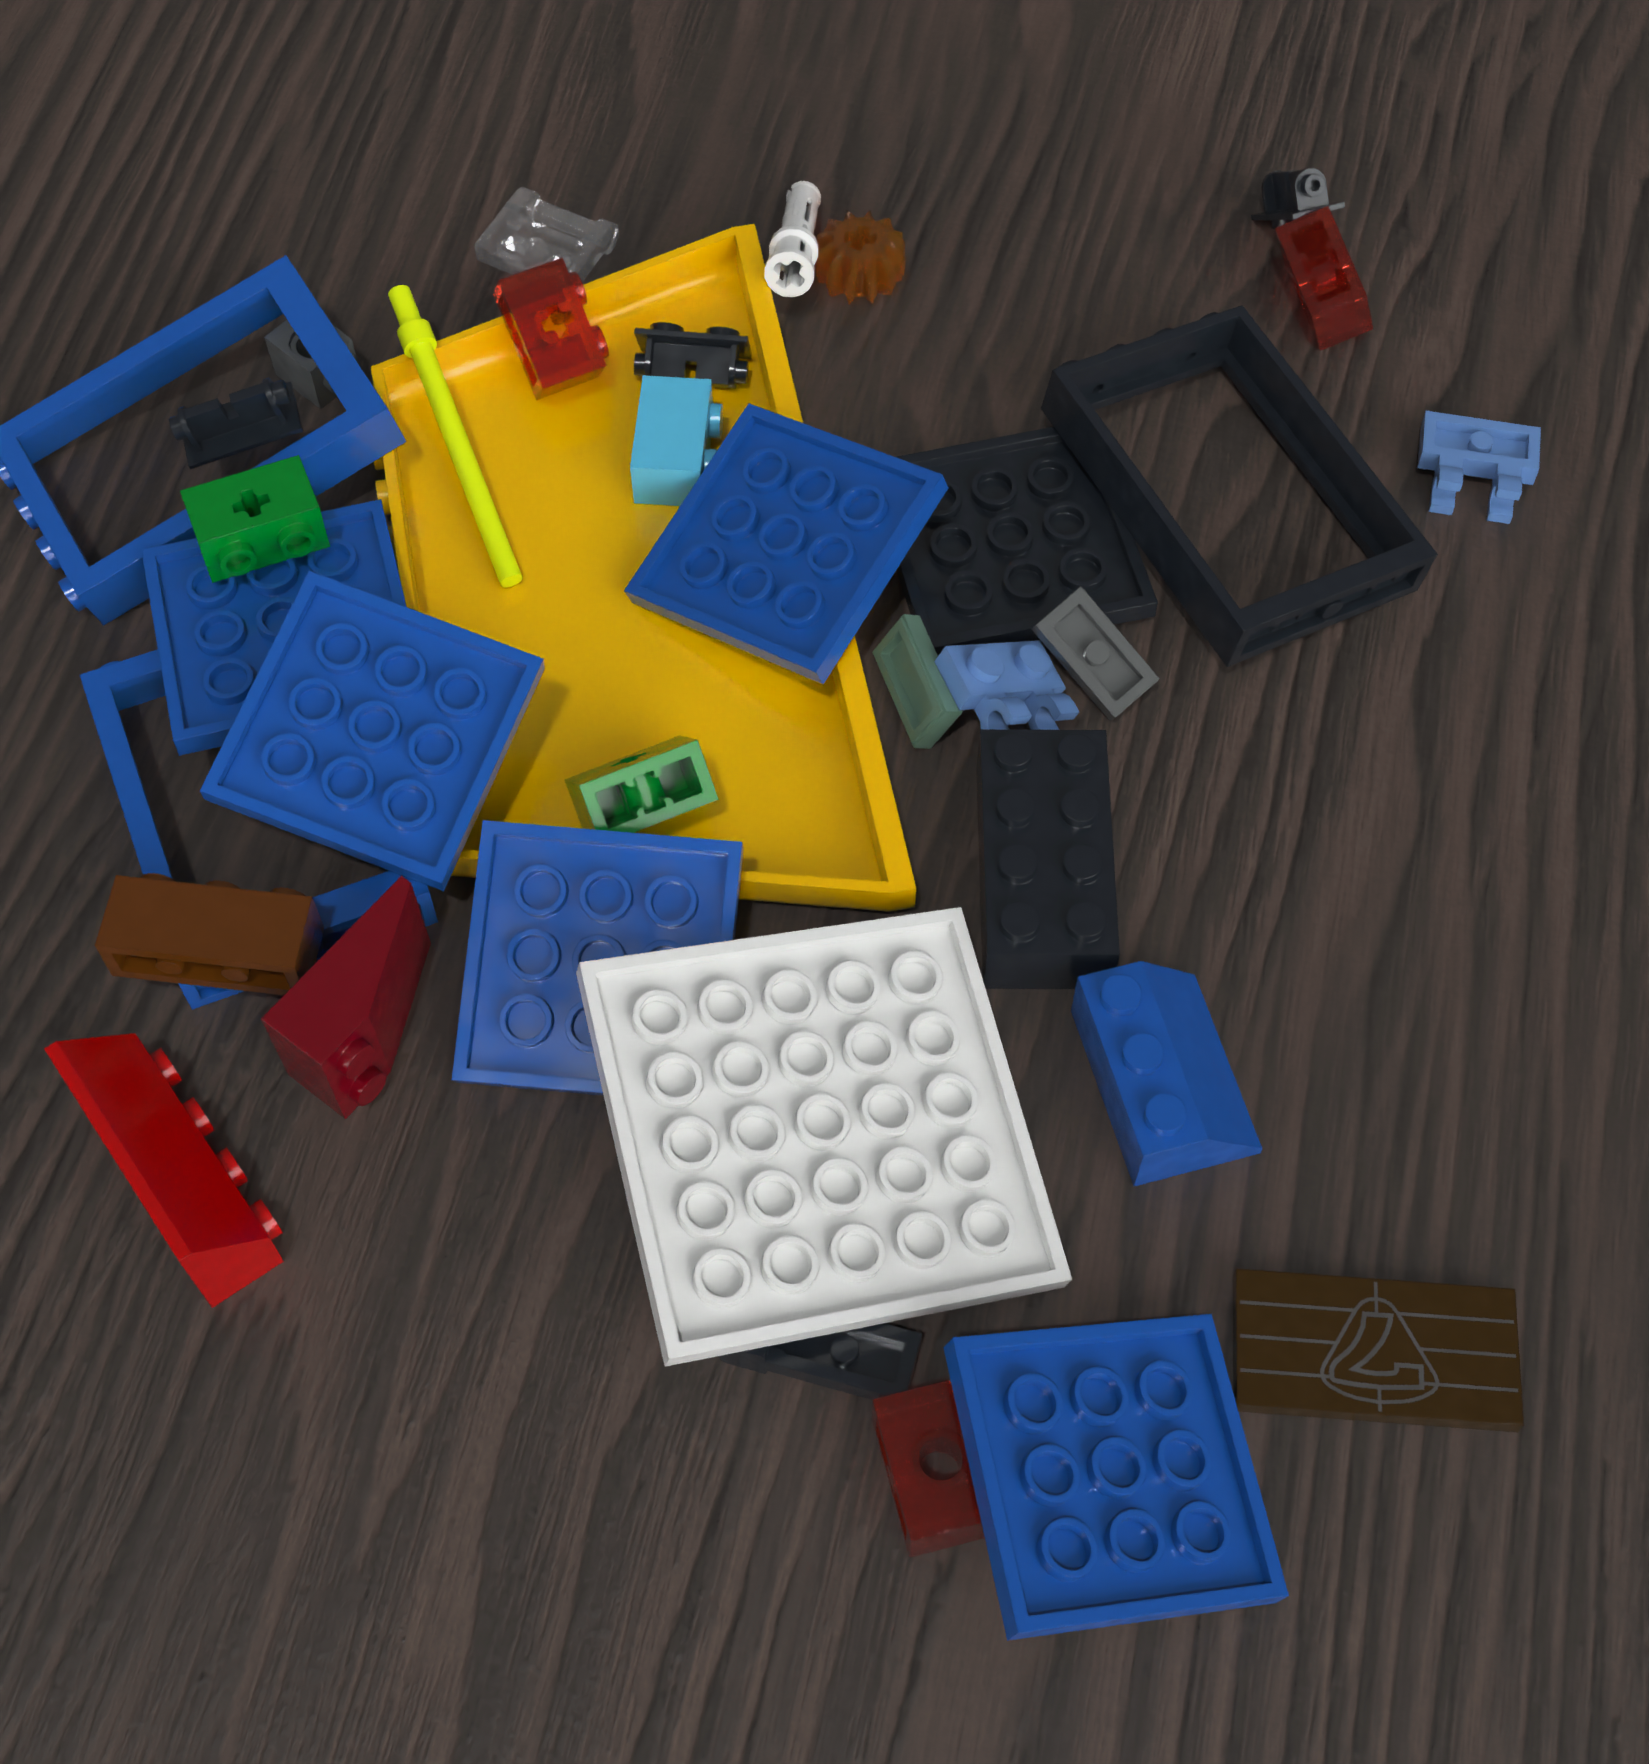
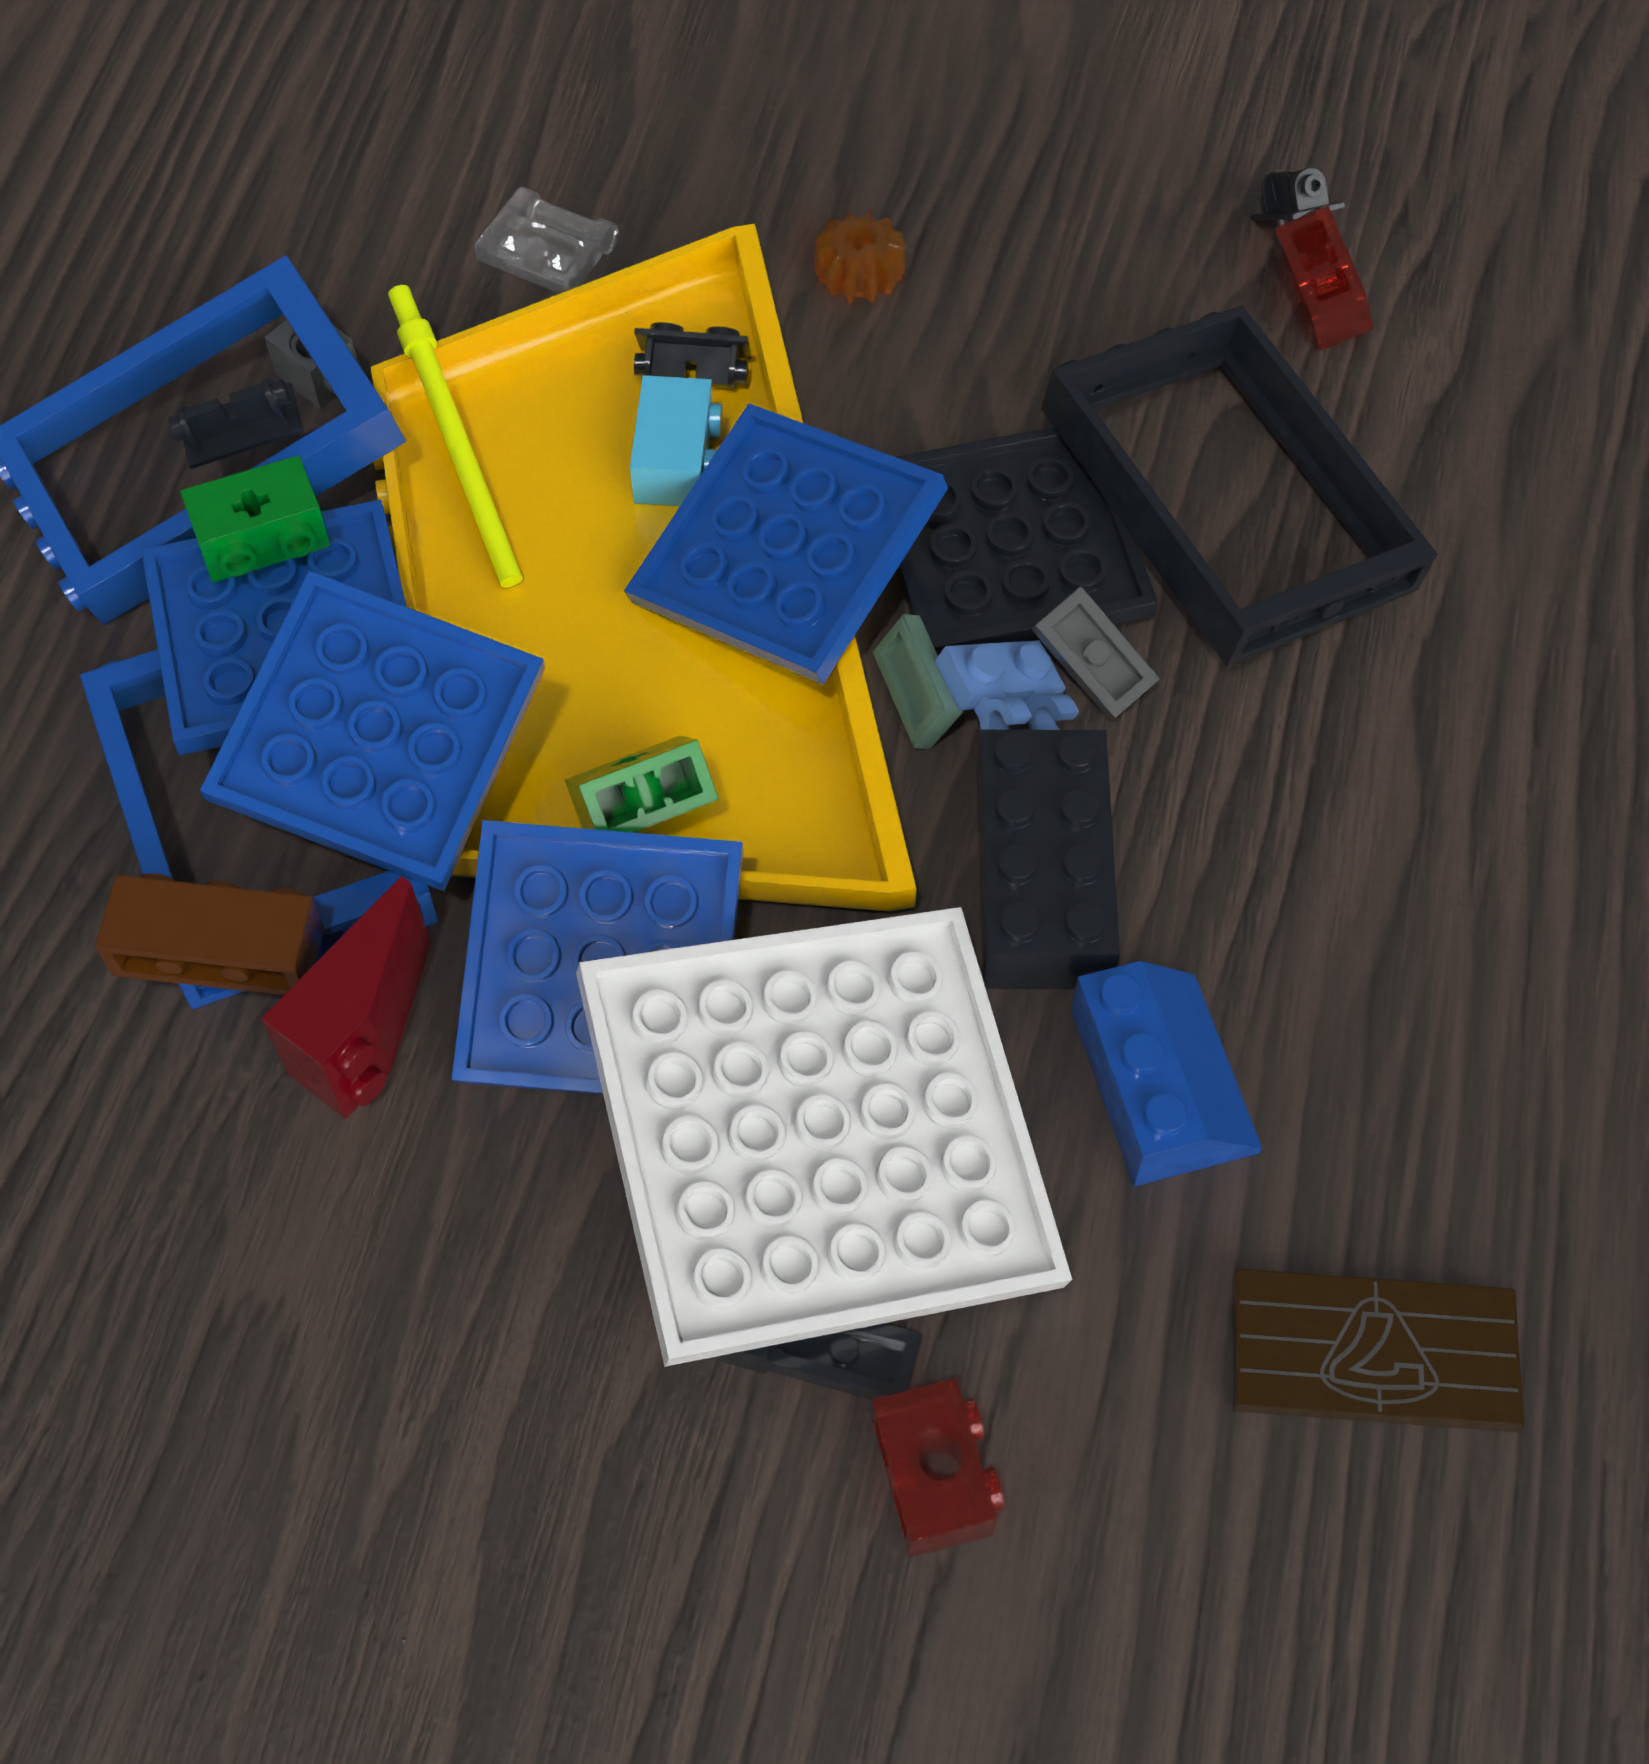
red slope [44,1033,284,1308] -> none
clear red brick [493,257,609,400] -> none
white pin [764,181,821,297] -> none
blue plate [943,1314,1289,1641] -> none
medium blue plate [1417,411,1541,524] -> none

